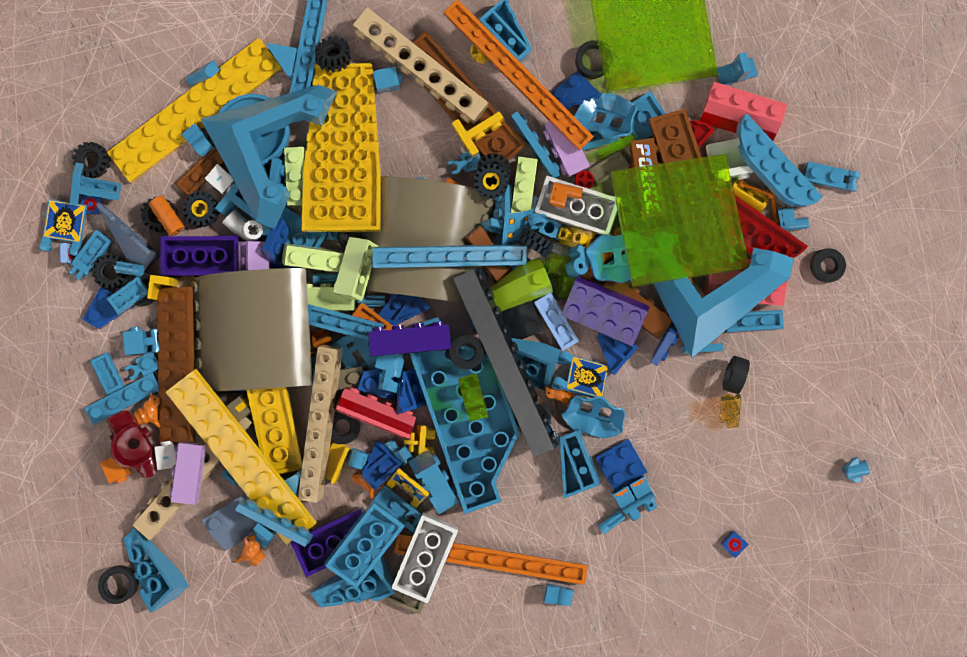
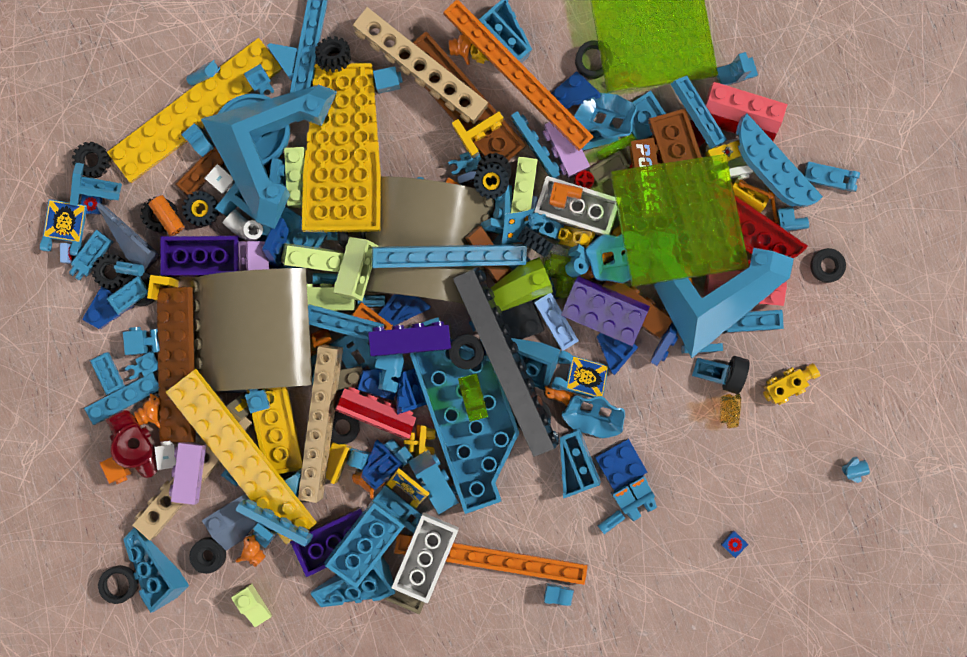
none -> black tyre [189,537,226,574]
none -> yellowish green arch [231,584,272,627]
none -> dark azure plate [244,64,274,96]
none -> dark azure plate [245,388,270,413]
none -> orange animal [449,34,472,65]
none -> light blue tile [457,171,476,185]
none -> dark azure plate [671,76,727,149]
none -> dark azure slope [692,358,731,385]
none -> yellow leg [705,140,742,169]
none -> yellow brick [763,363,821,405]

